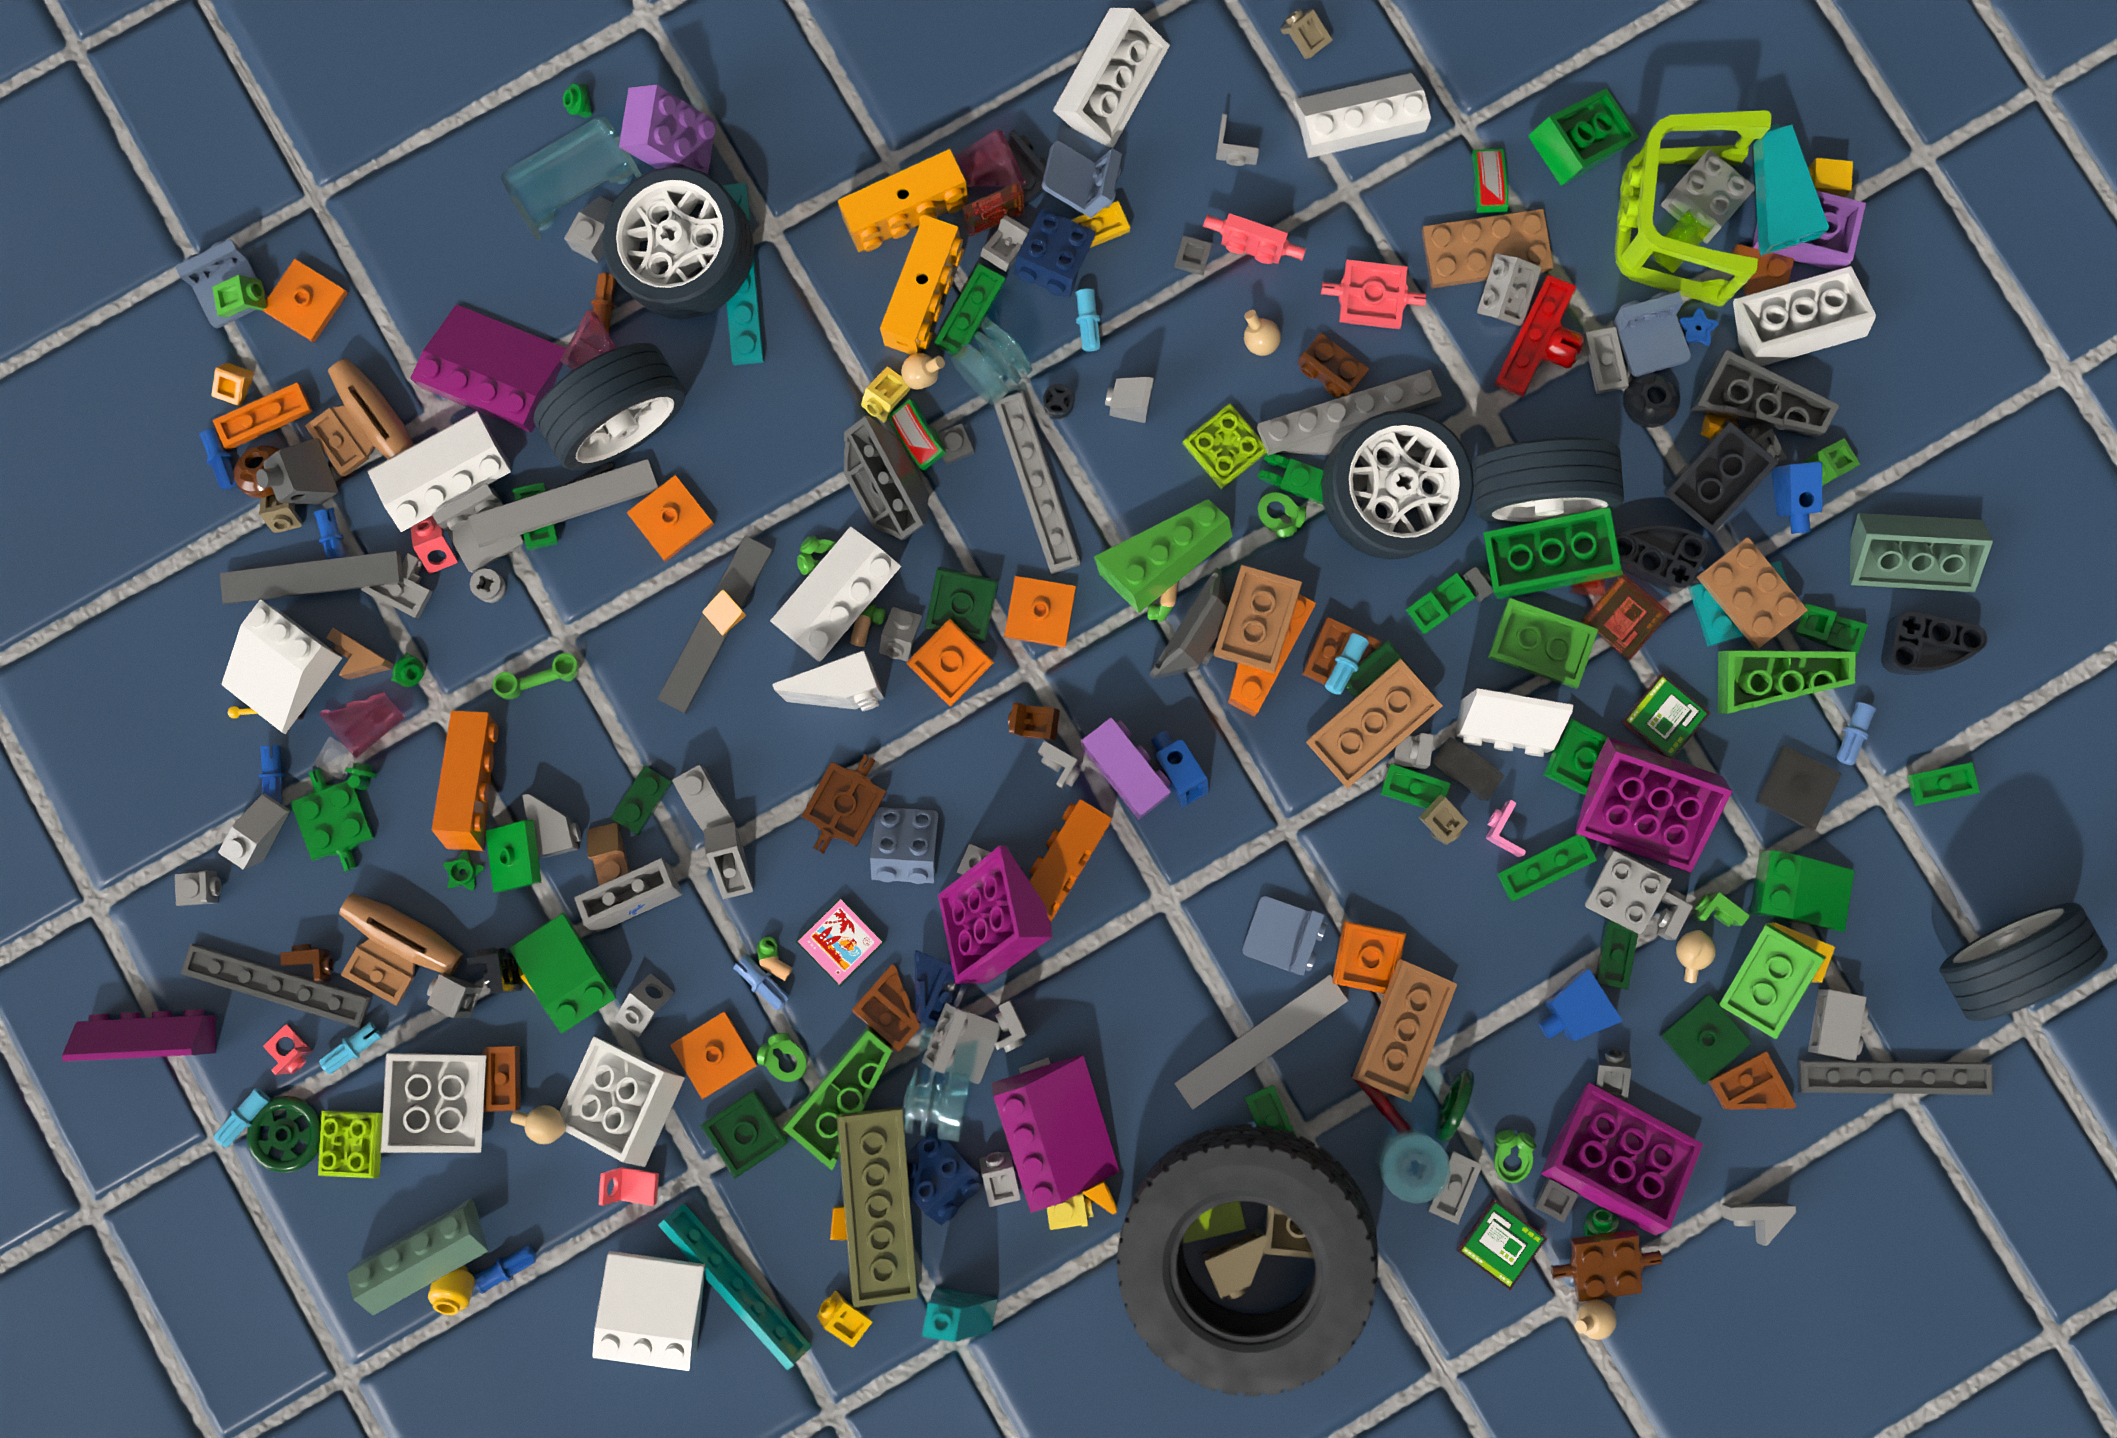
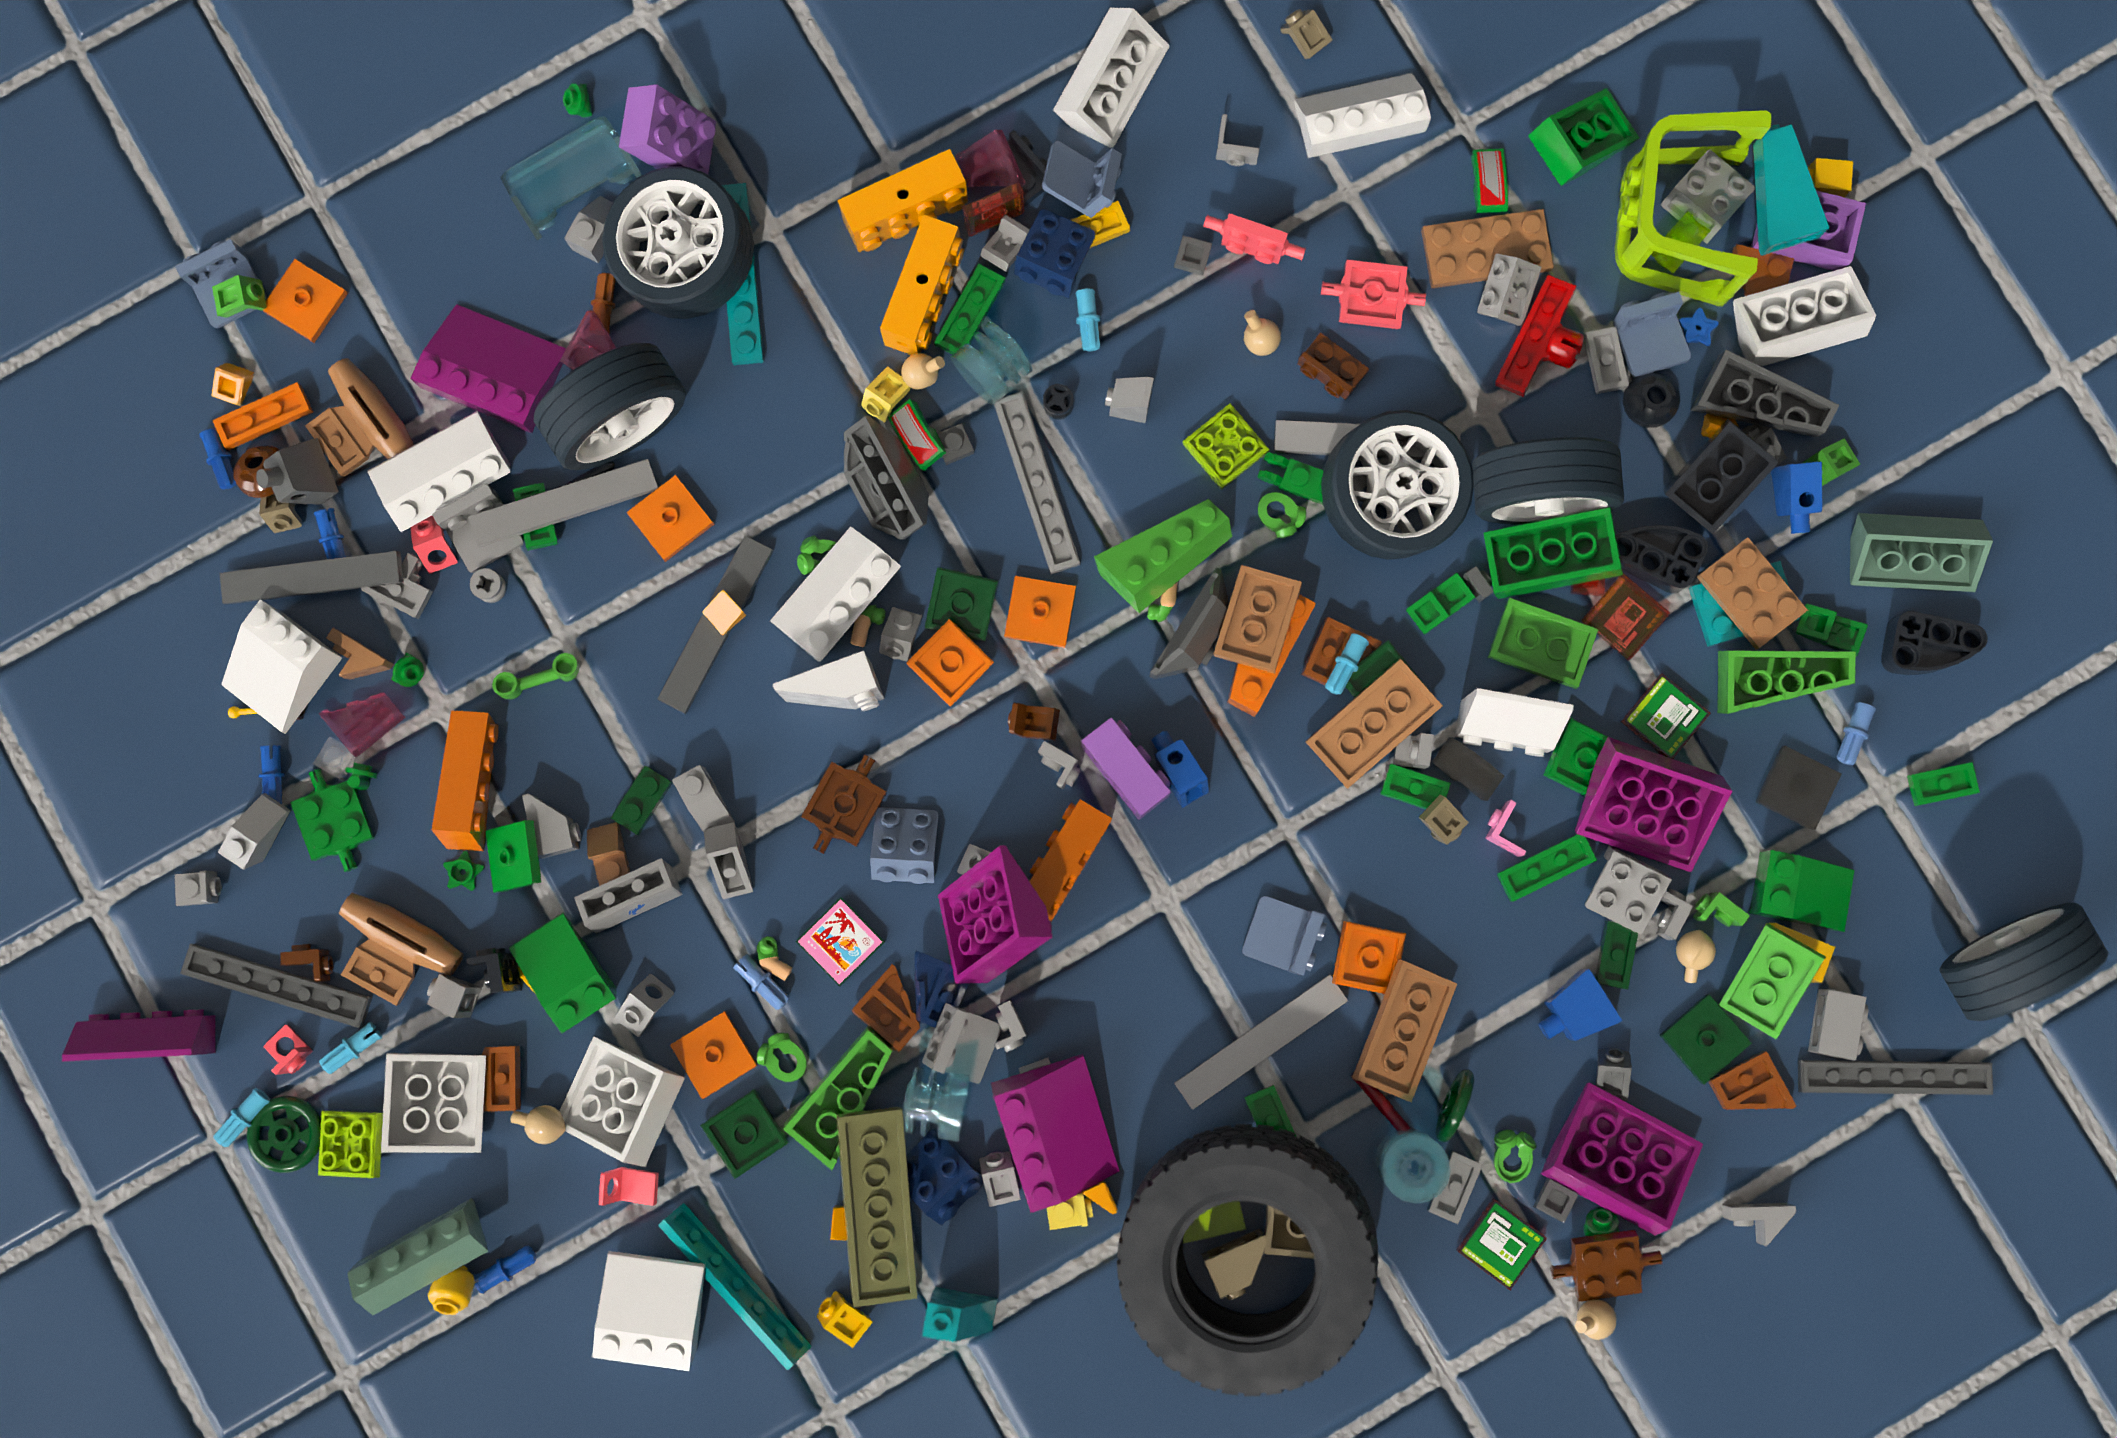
light grey plate [1257,370,1442,455] -> none

